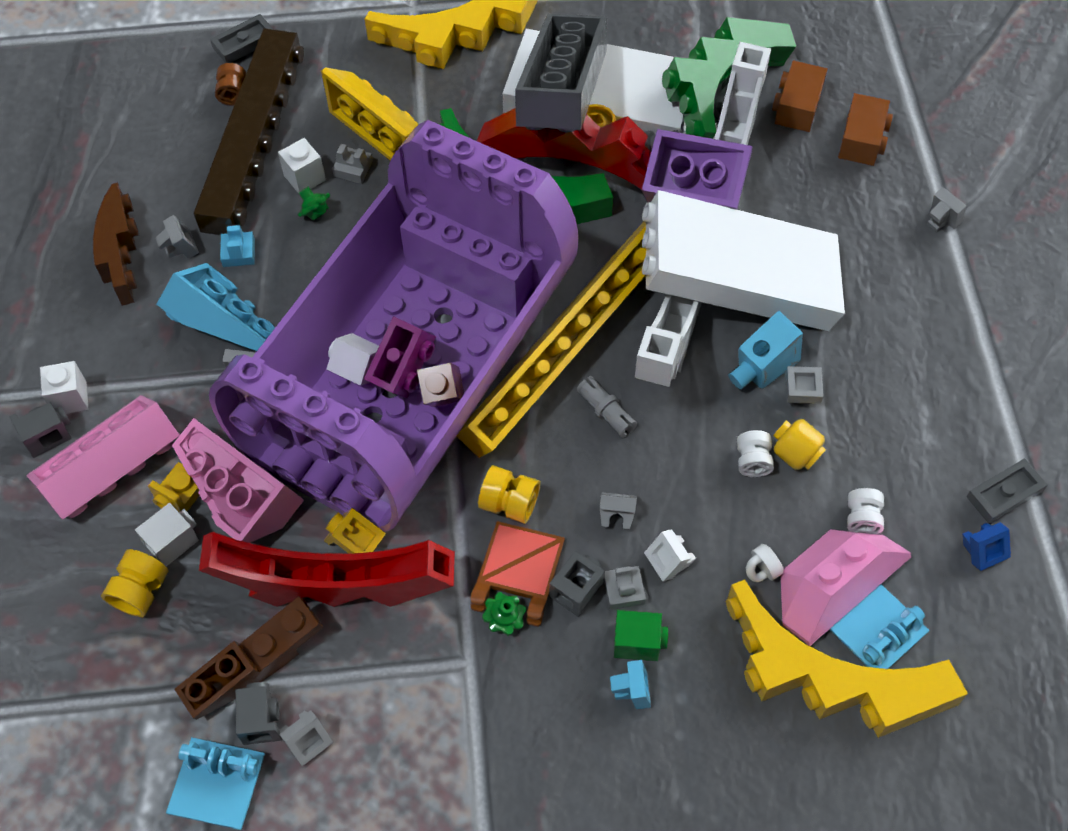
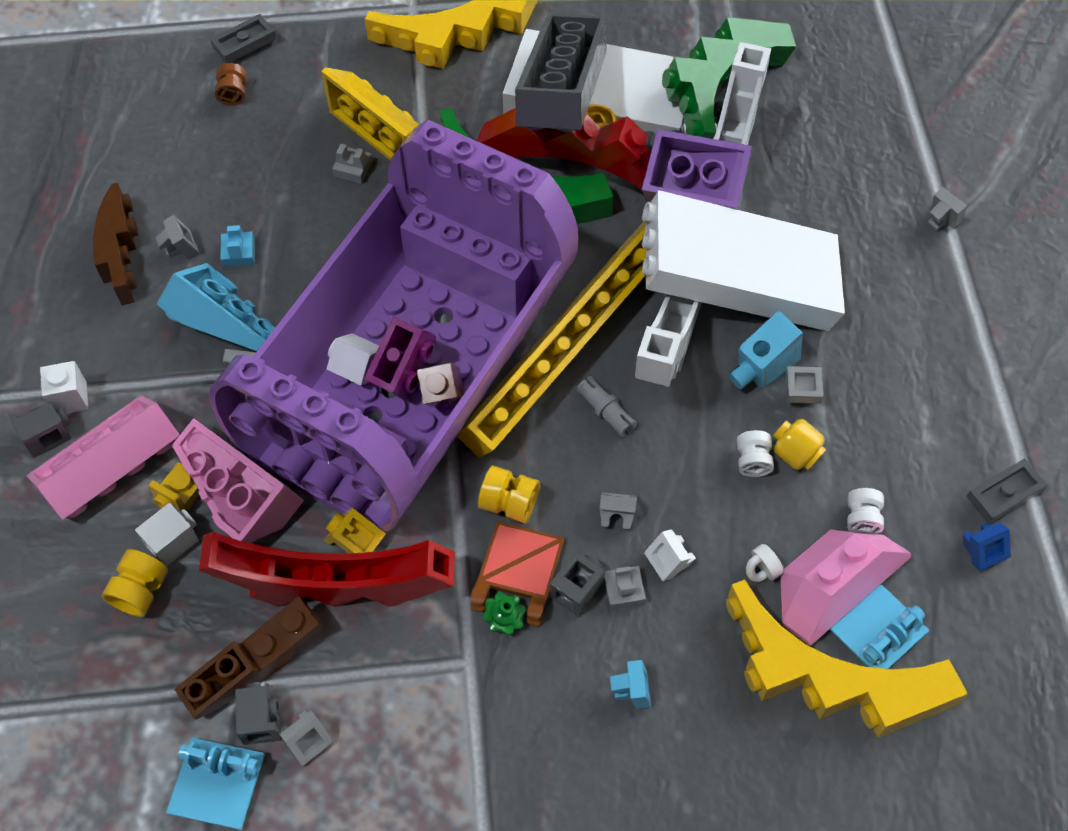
dark brown brick [193,28,304,235] -> none
white brick [278,138,326,193] -> none
green plant [297,186,330,220] -> none
green brick [613,610,668,661] -> none
dark orange brick [772,60,828,132] -> none
dark orange brick [838,93,893,166] -> none

